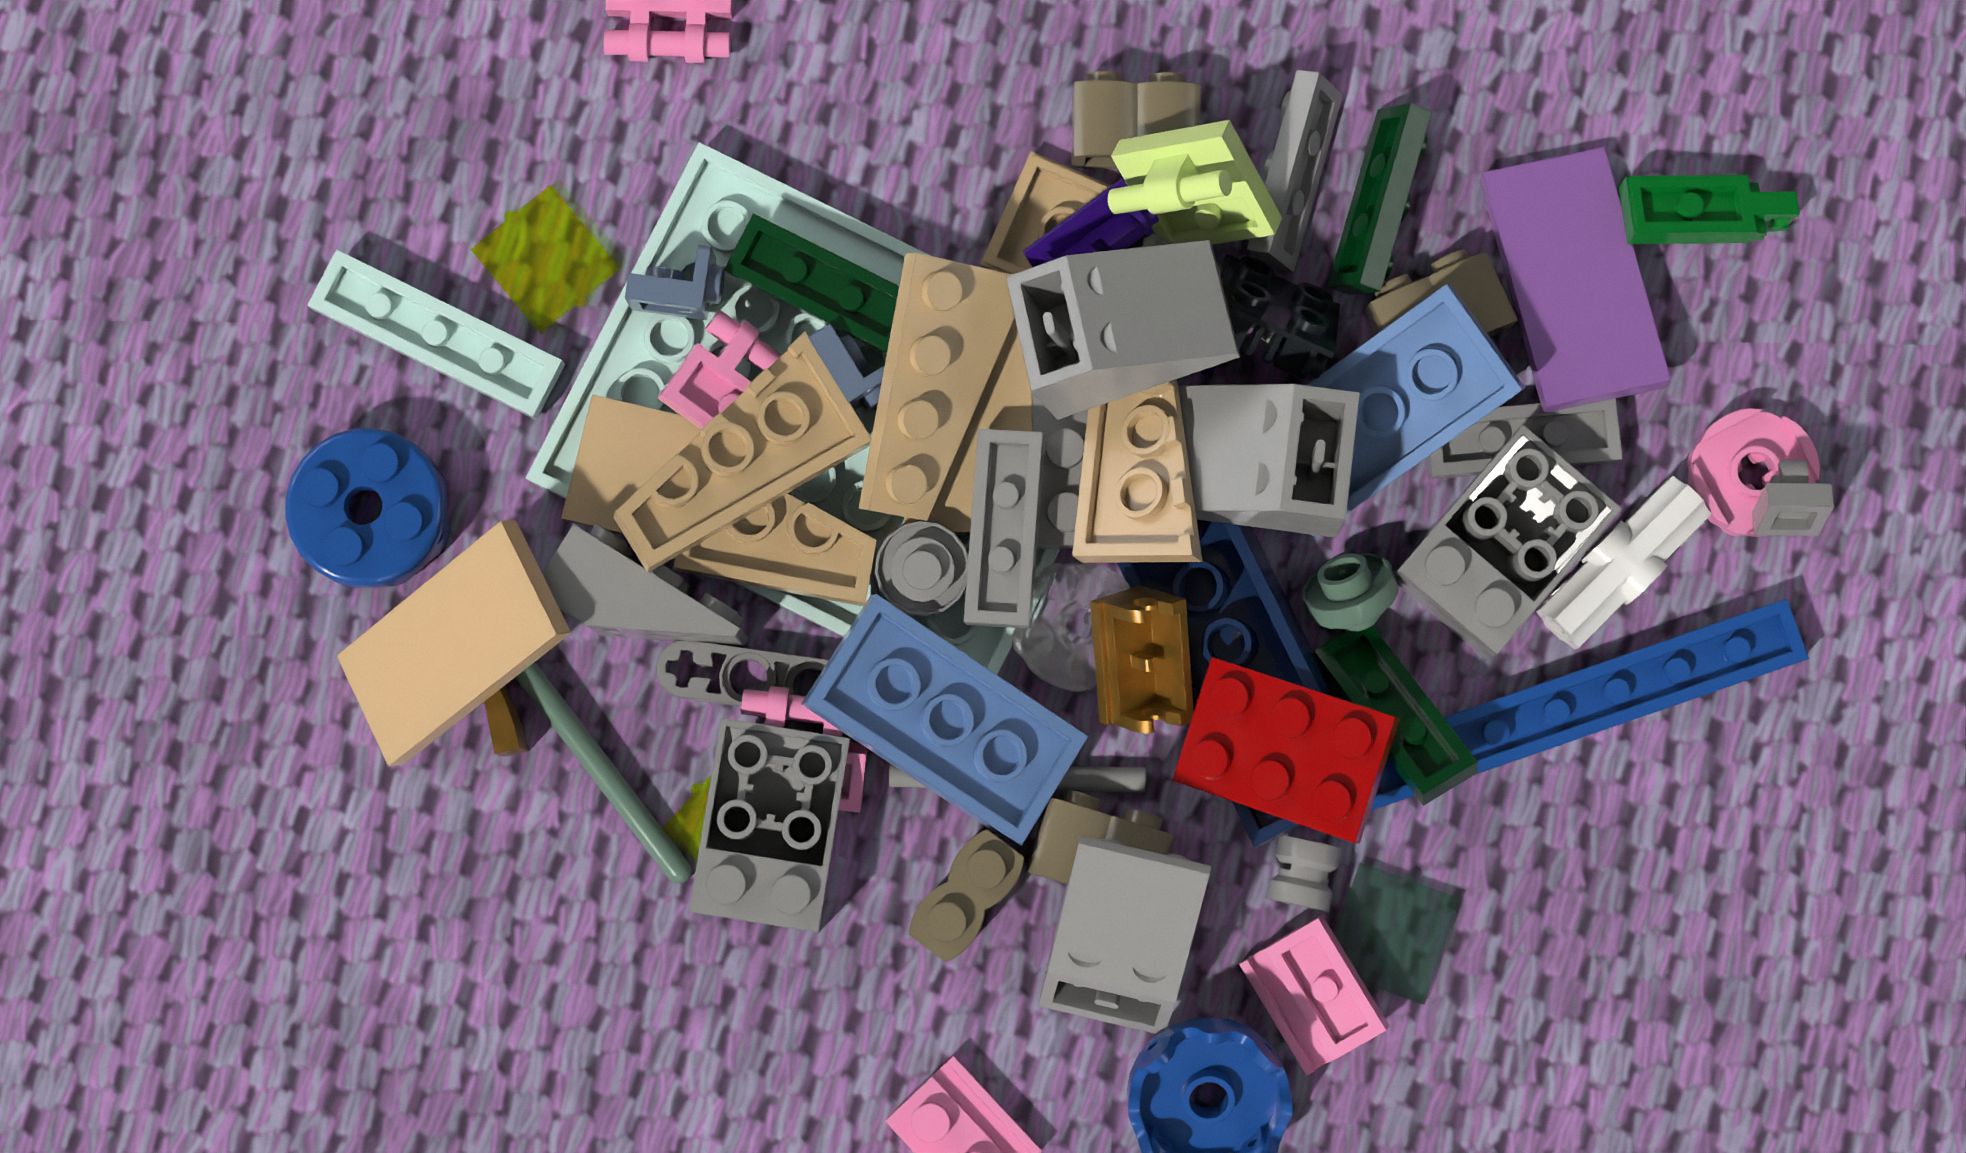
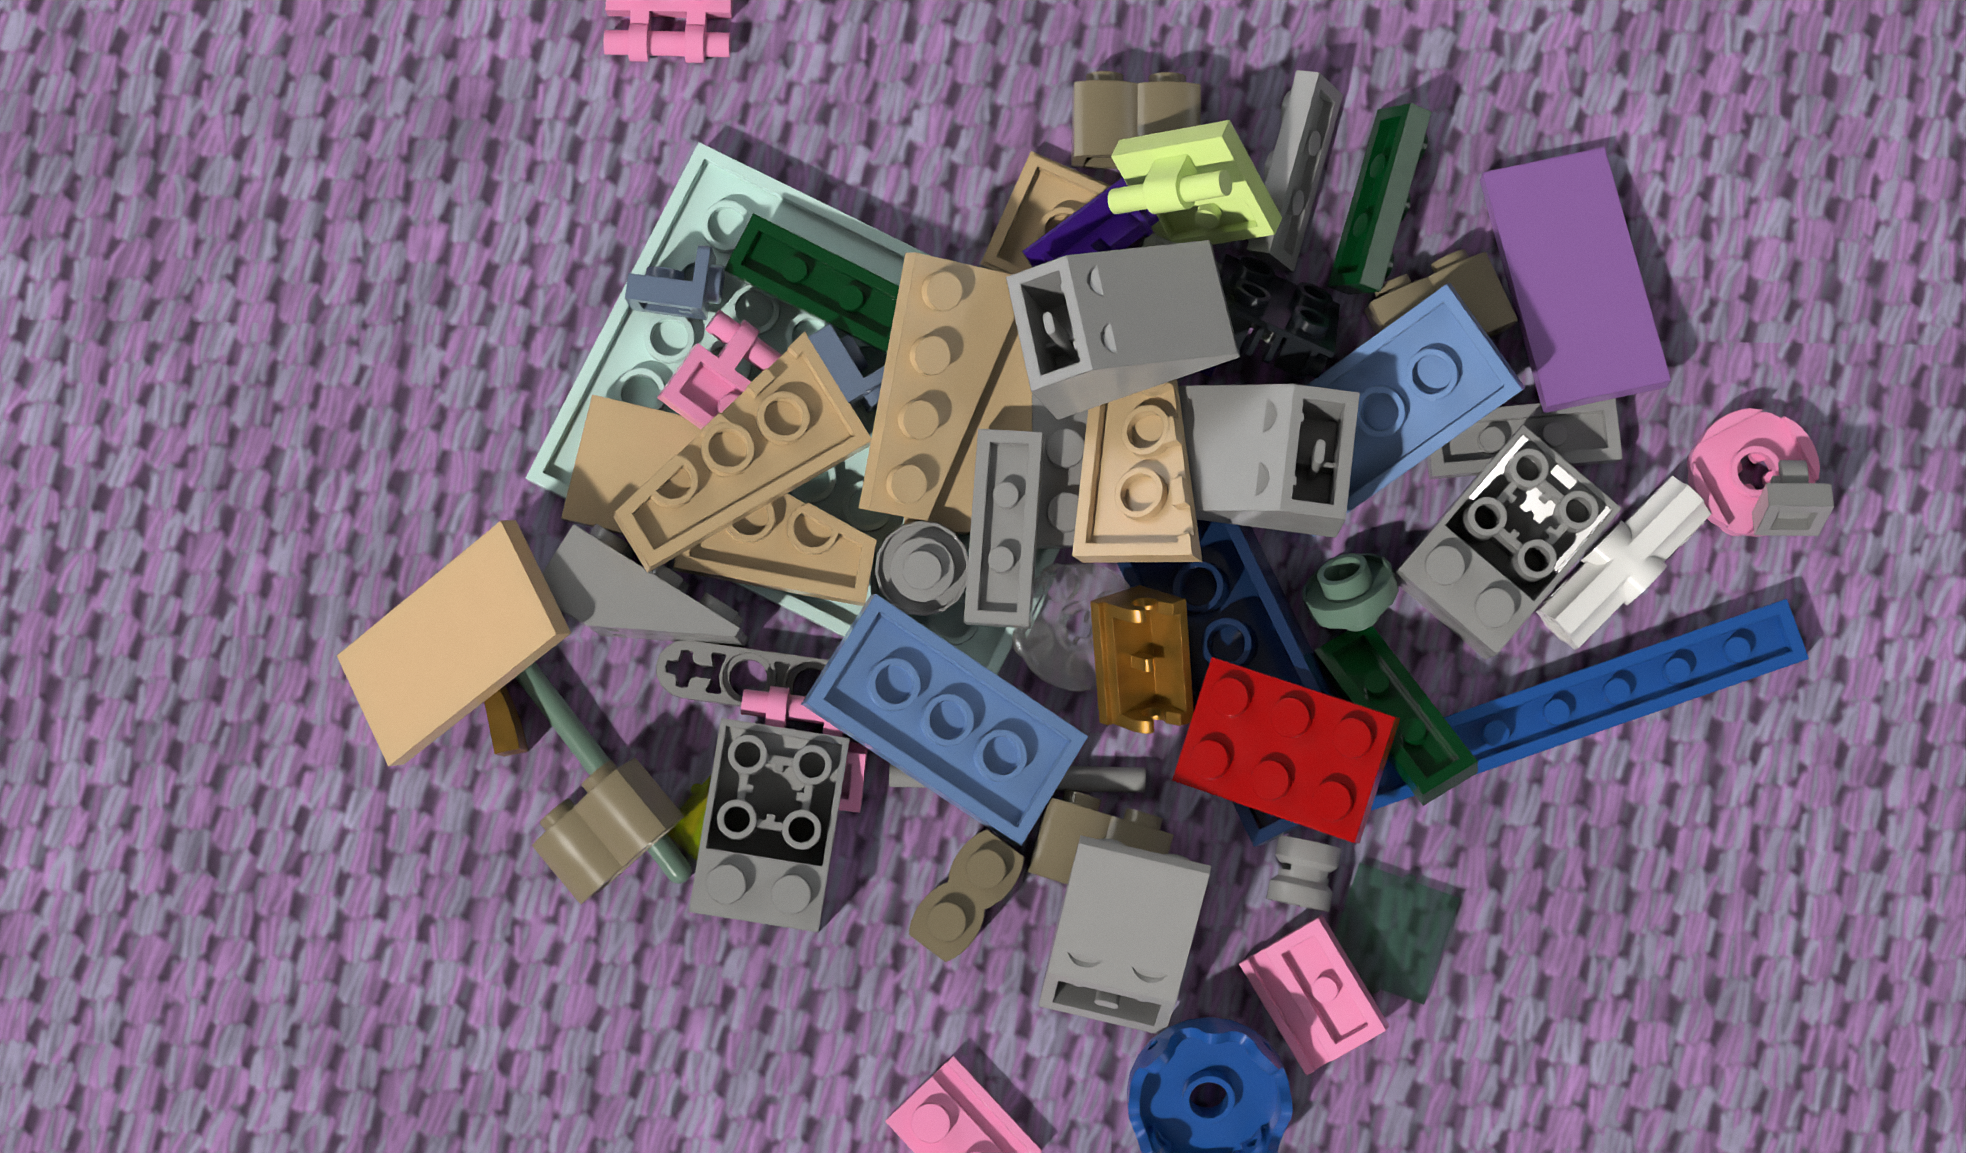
blue plate [285,428,450,589] -> none
light aqua plate [307,249,565,420] -> none
clear neon green piece [470,185,621,334] -> none
green hinge [1619,175,1800,244] -> none
none -> dark tan brick [532,758,685,905]

